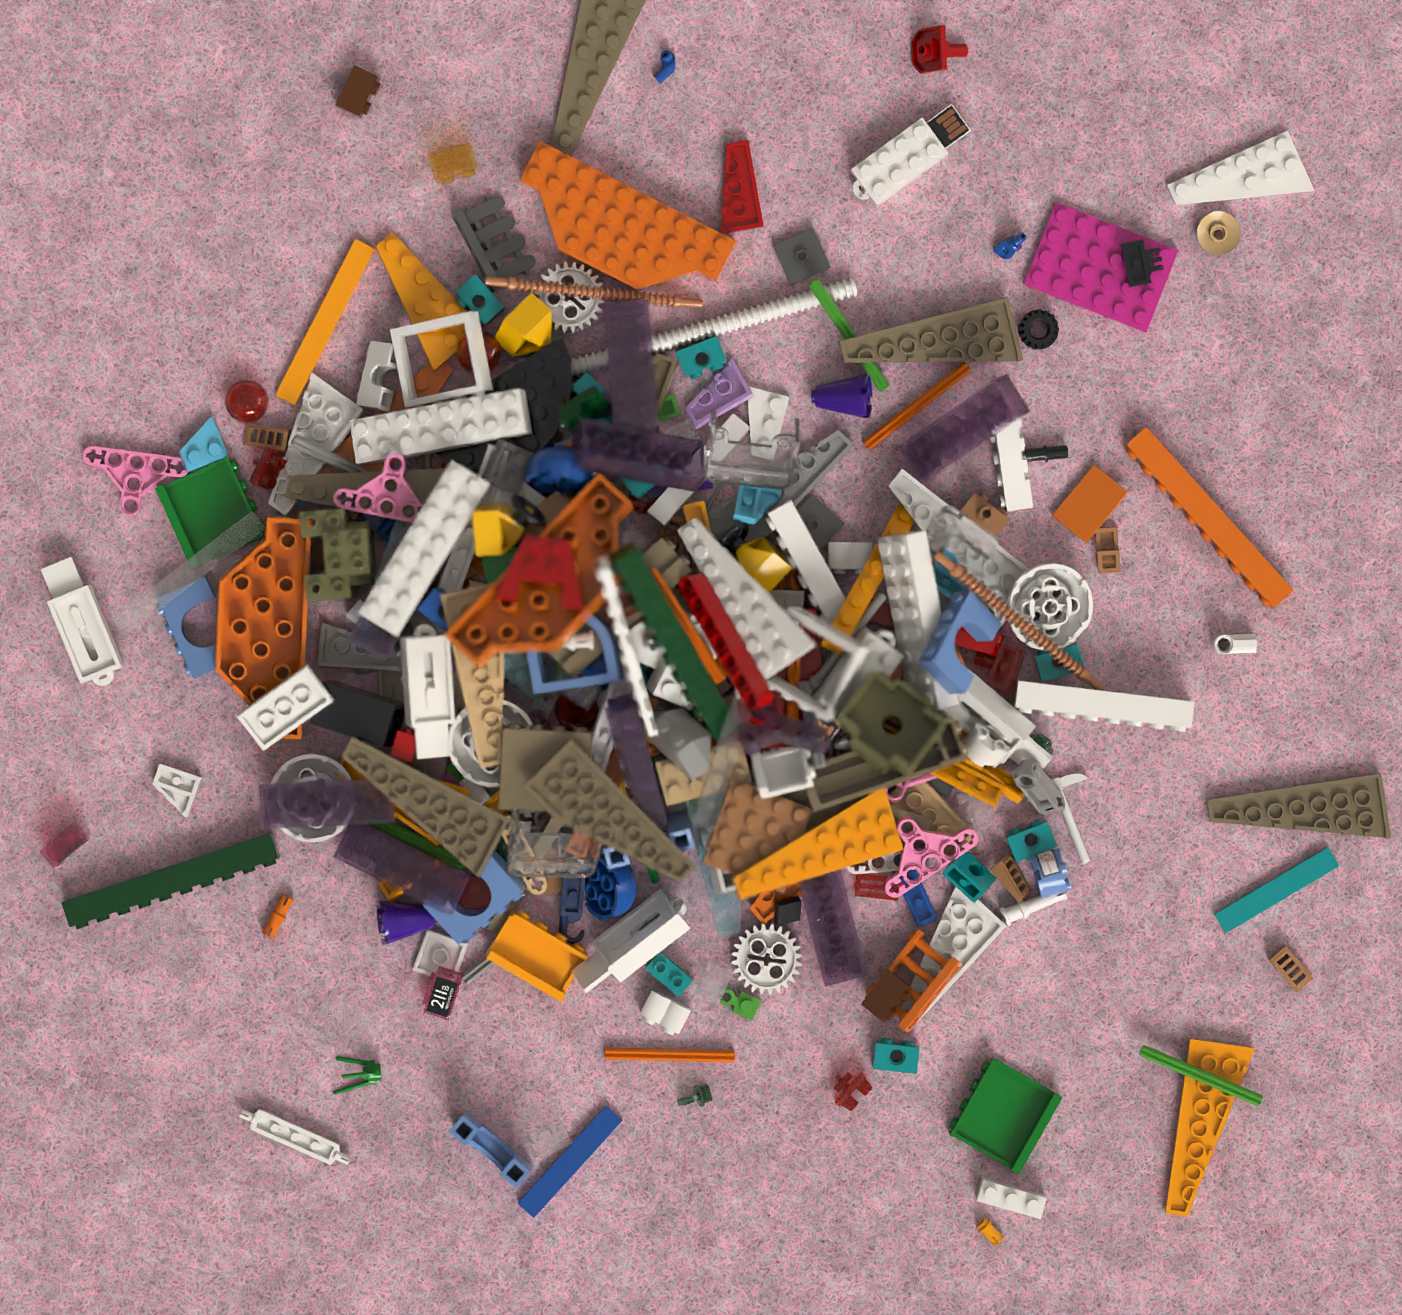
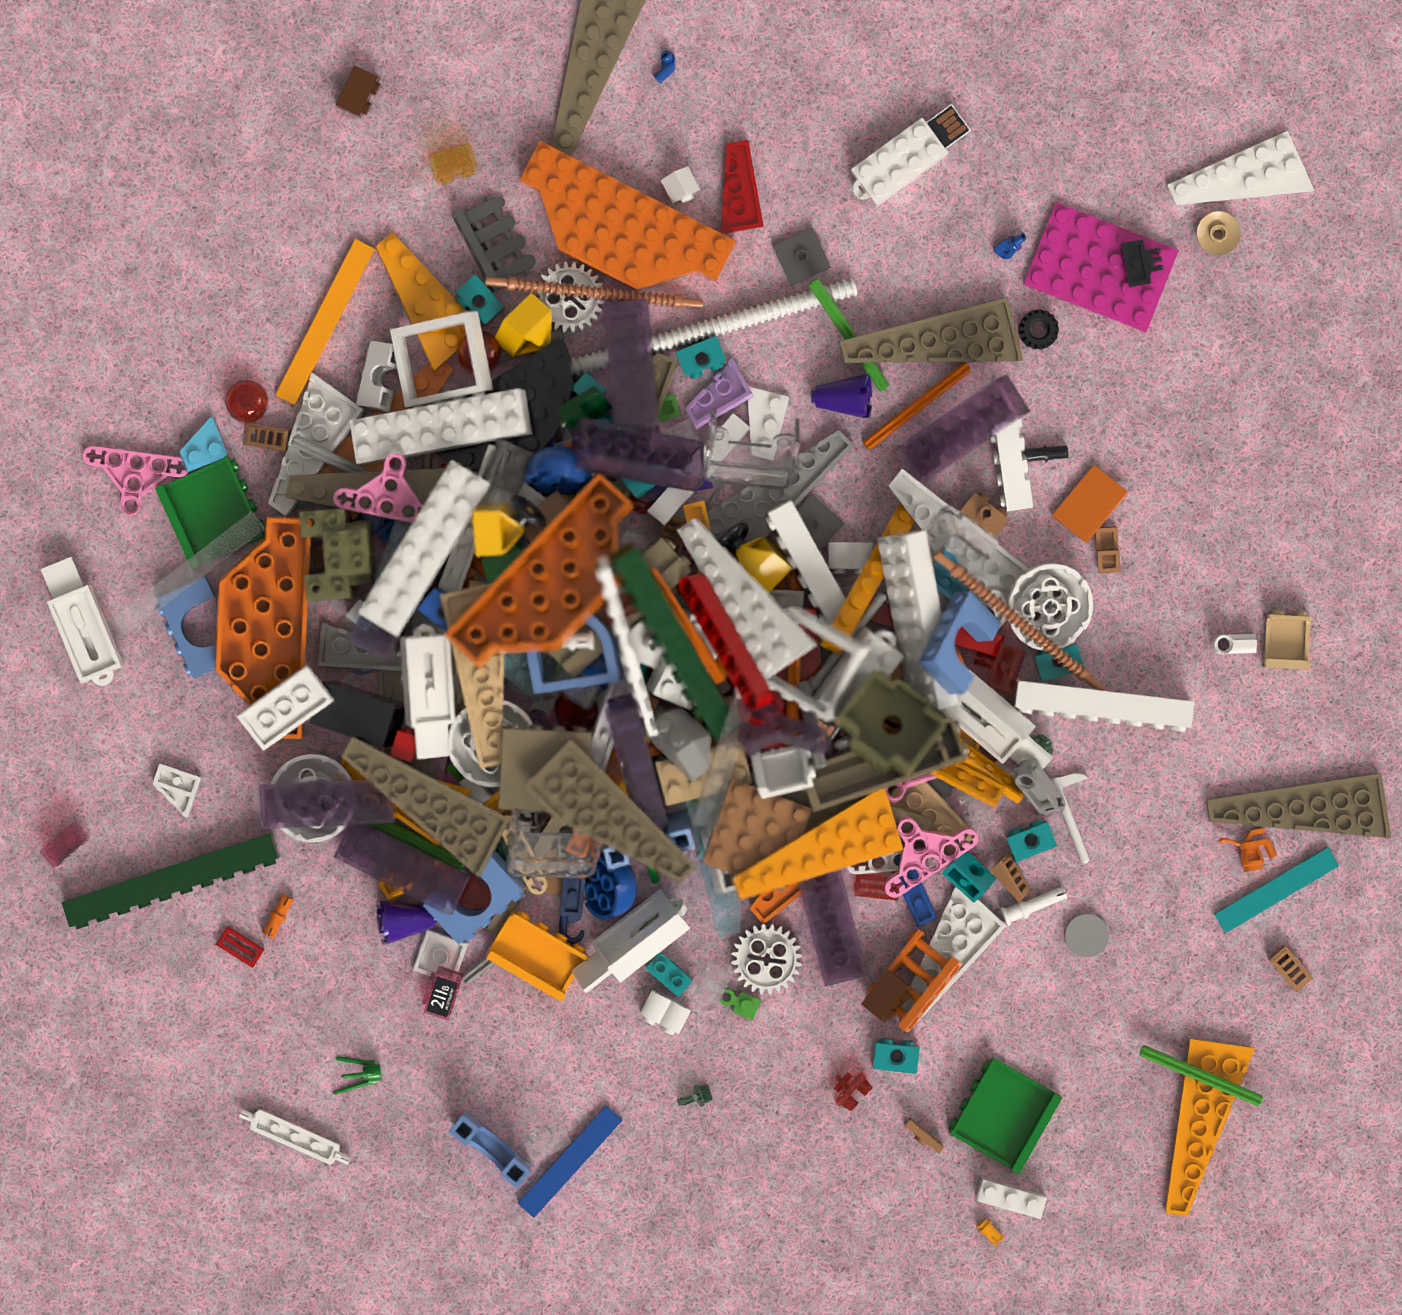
clear red hips [249,446,287,490] -> none
red wing [494,535,584,610] -> none
orange axle [604,1047,735,1062] -> none
medium azure wing [733,482,782,524] -> none
black piece [774,896,802,926] -> none
red piece [911,25,968,74] -> none
white cylinder [963,722,1011,768] -> none
medium blue brick [1029,848,1071,898] -> none
orange brick [1125,427,1294,608] -> none
none -> red tile [216,926,265,968]
none -> white brick [661,166,700,204]
none -> medium nougat plate [904,1118,944,1153]
none -> light grey tile [1065,913,1109,957]
none -> orange piece [1219,828,1277,872]
none -> tan panel [1263,610,1312,670]

